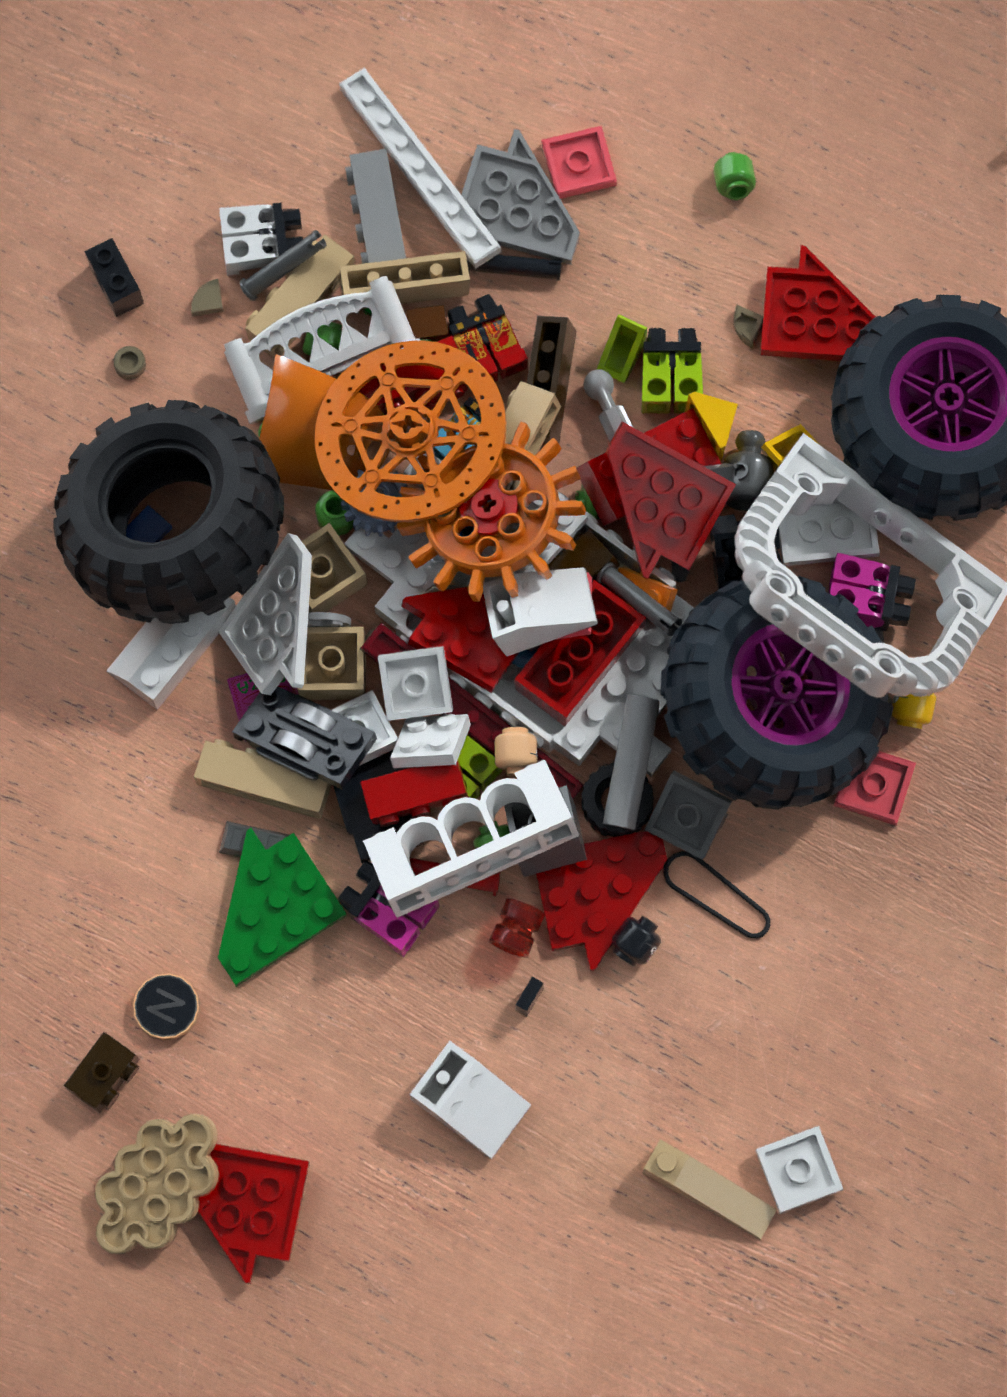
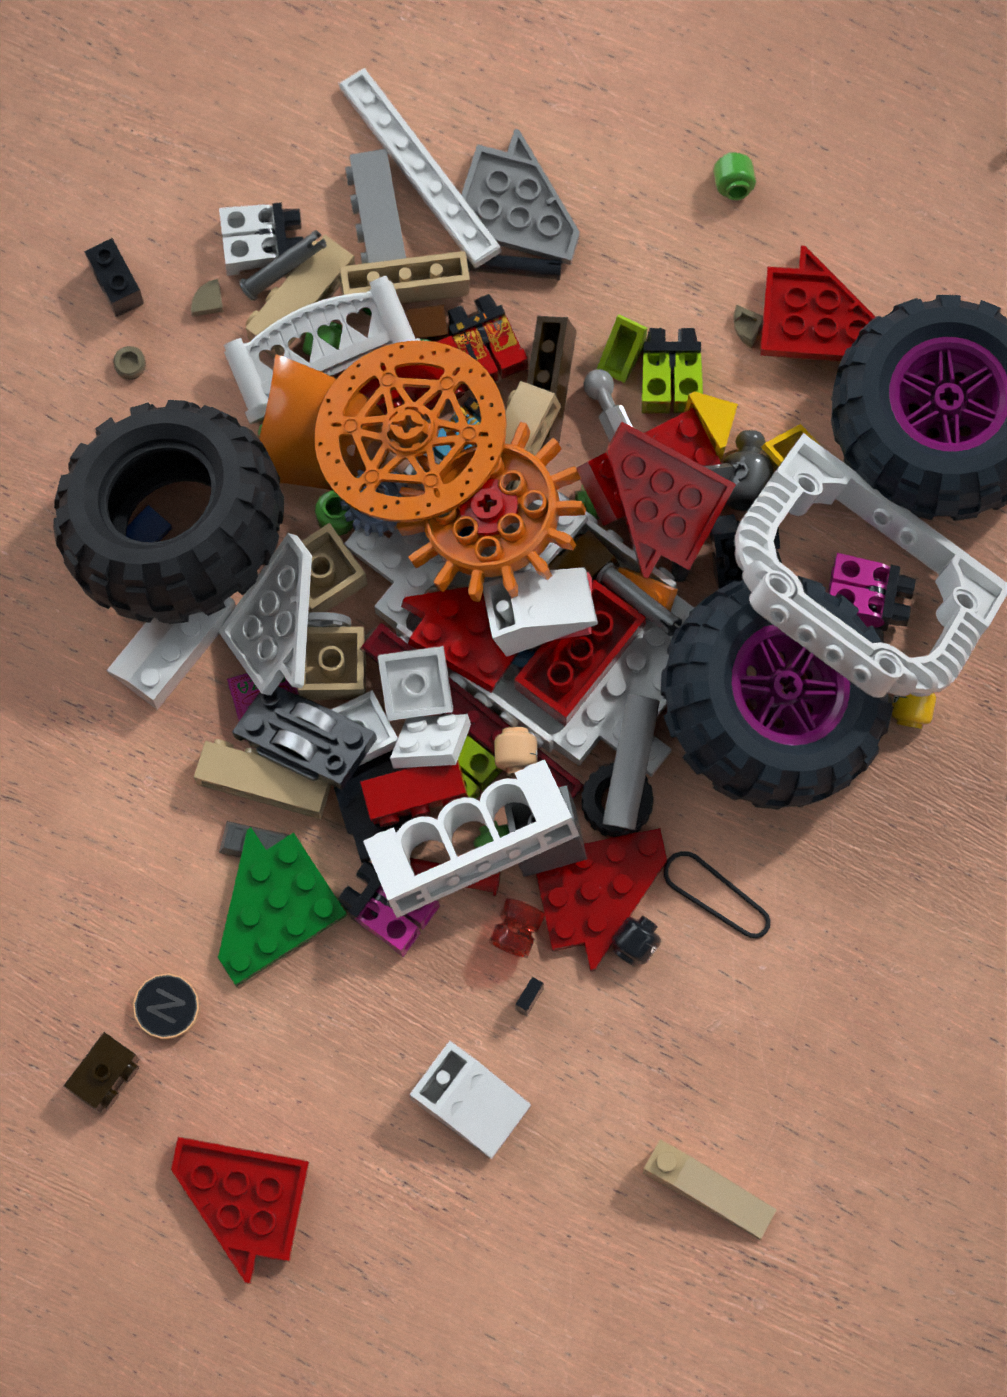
tan plate [95,1114,219,1254] -> none
coral tile [541,126,617,199] -> none
dark grey bracket [645,771,733,860] -> none
white plate [755,1126,843,1214] -> none
white plate [779,499,880,566] -> none
coral tile [834,751,916,826] -> none

